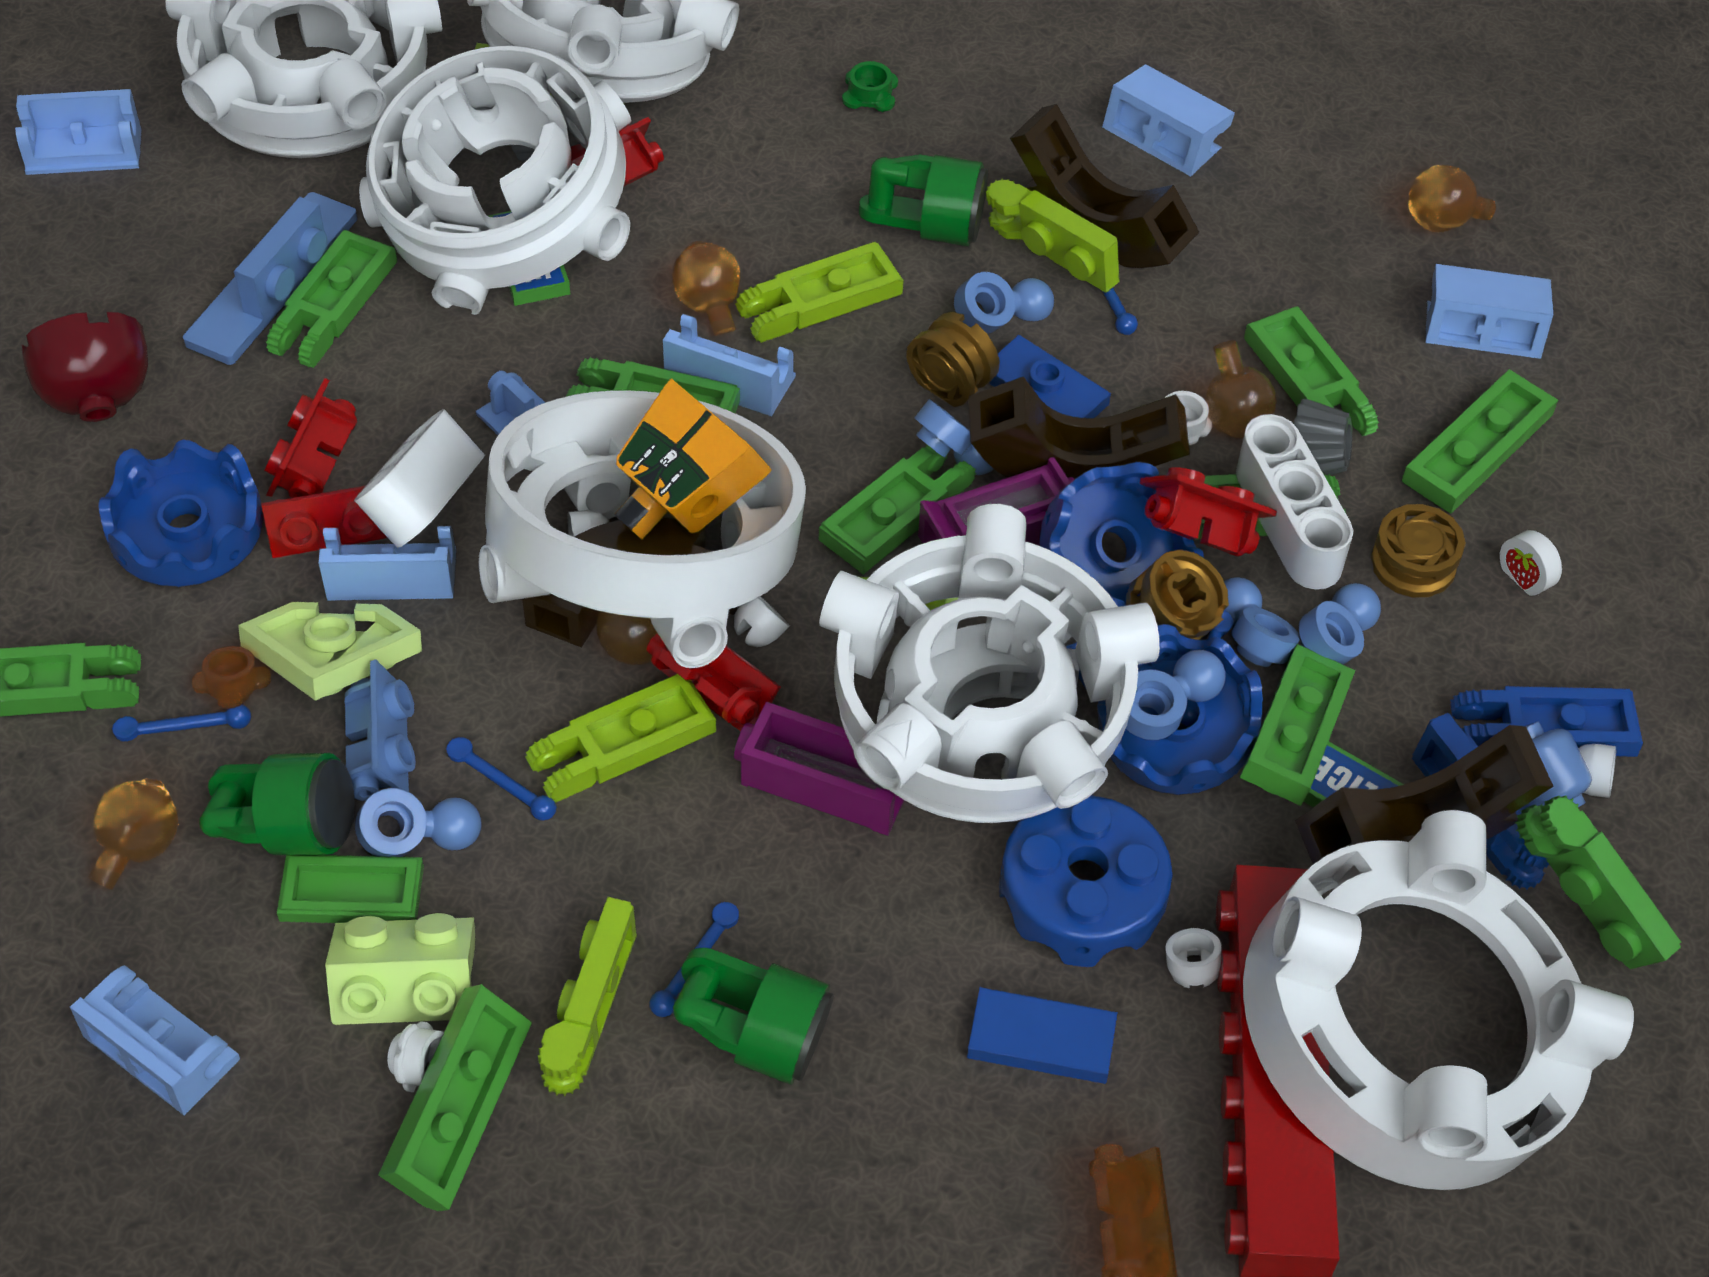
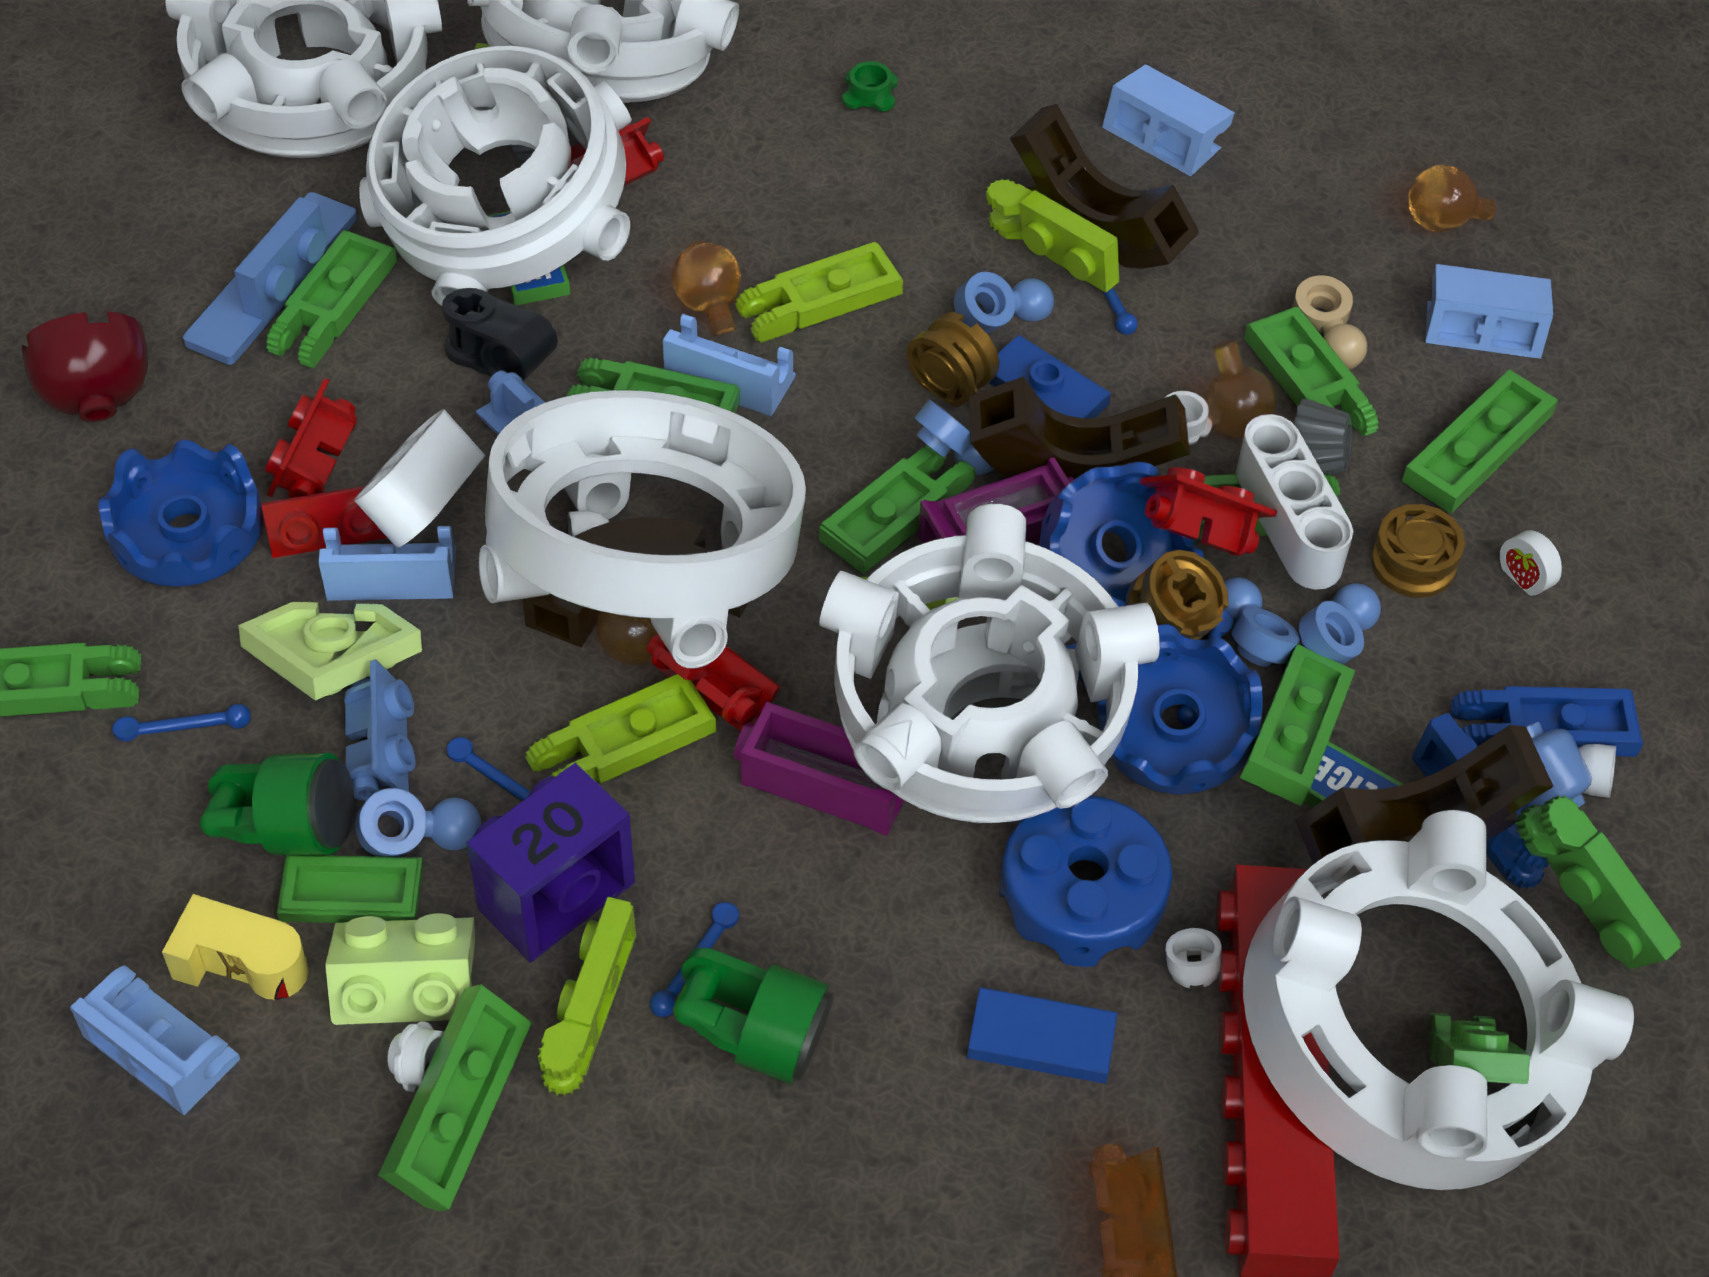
light blue hinge [15,89,141,175] -> none
clear orange piece [88,779,178,890] -> none
clear orange plate [192,646,271,709] -> none
light orange torso [614,378,772,540] -> none
white hinge [734,596,790,647] -> none
green piece [859,154,988,247] -> none
medium blue plate [1126,650,1226,740] -> none
none -> light yellow leg [162,894,309,1000]
none -> black piece [442,288,558,381]
none -> dark purple brick [466,762,635,963]
none -> tan plate [1292,275,1367,370]
none -> bright green hinge [1428,1013,1530,1084]

